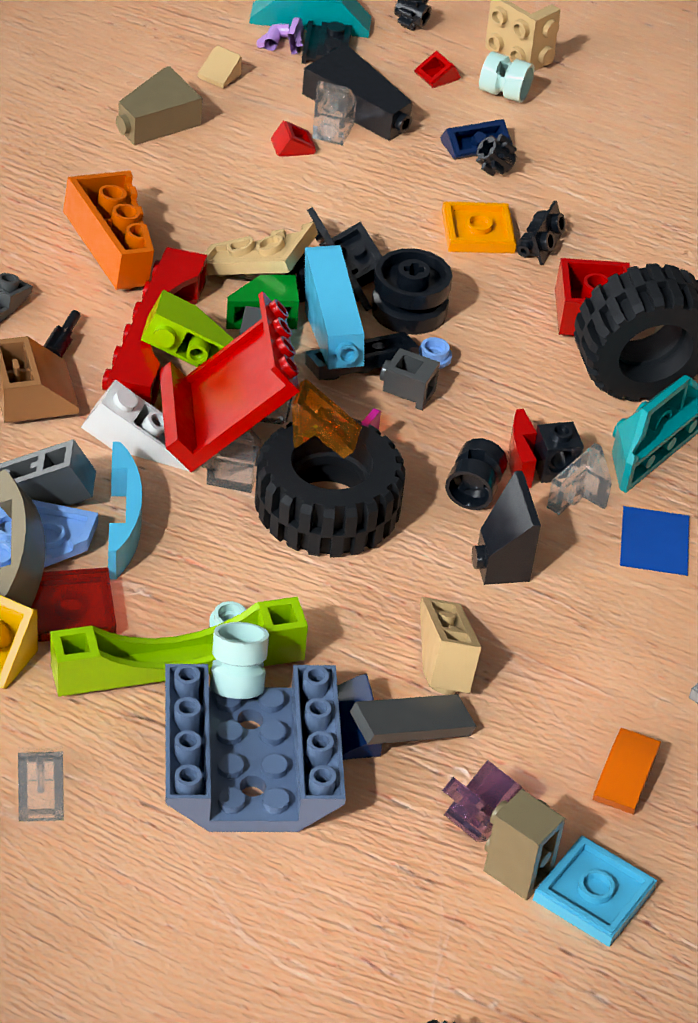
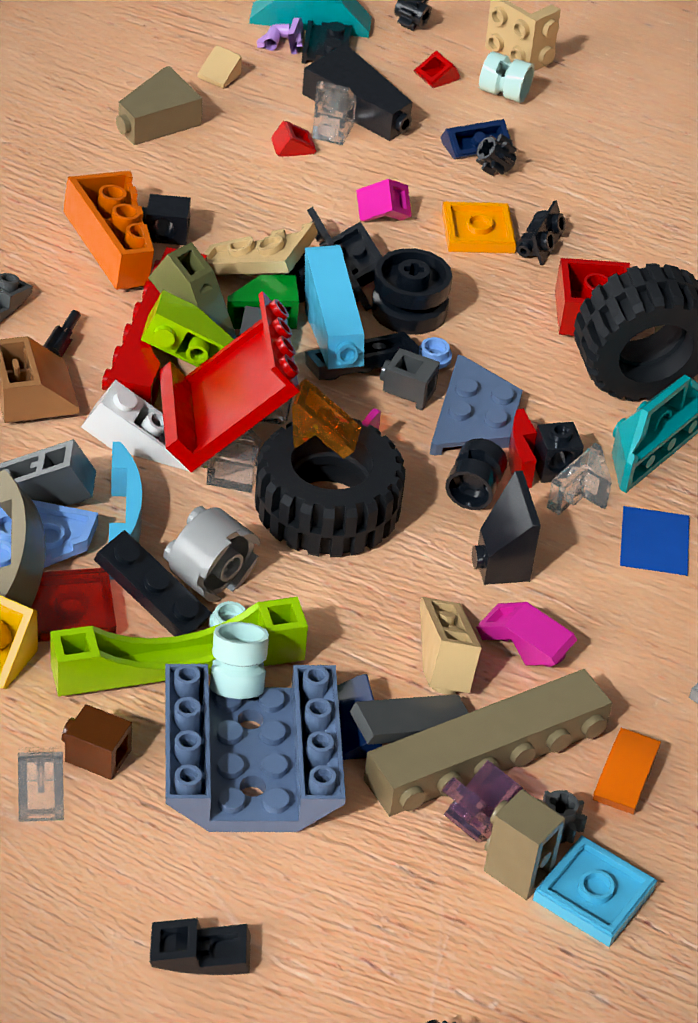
none -> reddish brown brick [61,704,132,780]
none -> black plate [94,530,212,637]
none -> black brick [142,194,191,245]
none -> olive slope [148,242,237,339]
none -> black slope [150,918,251,975]
none -> light grey brick [163,506,260,602]
none -> dark pink panel [356,179,412,222]
none -> dark tan brick [364,669,612,817]
none -> sand blue wing [430,355,523,456]
none -> dark pink slope [476,602,577,667]
none -> dark grey gear [543,790,587,844]

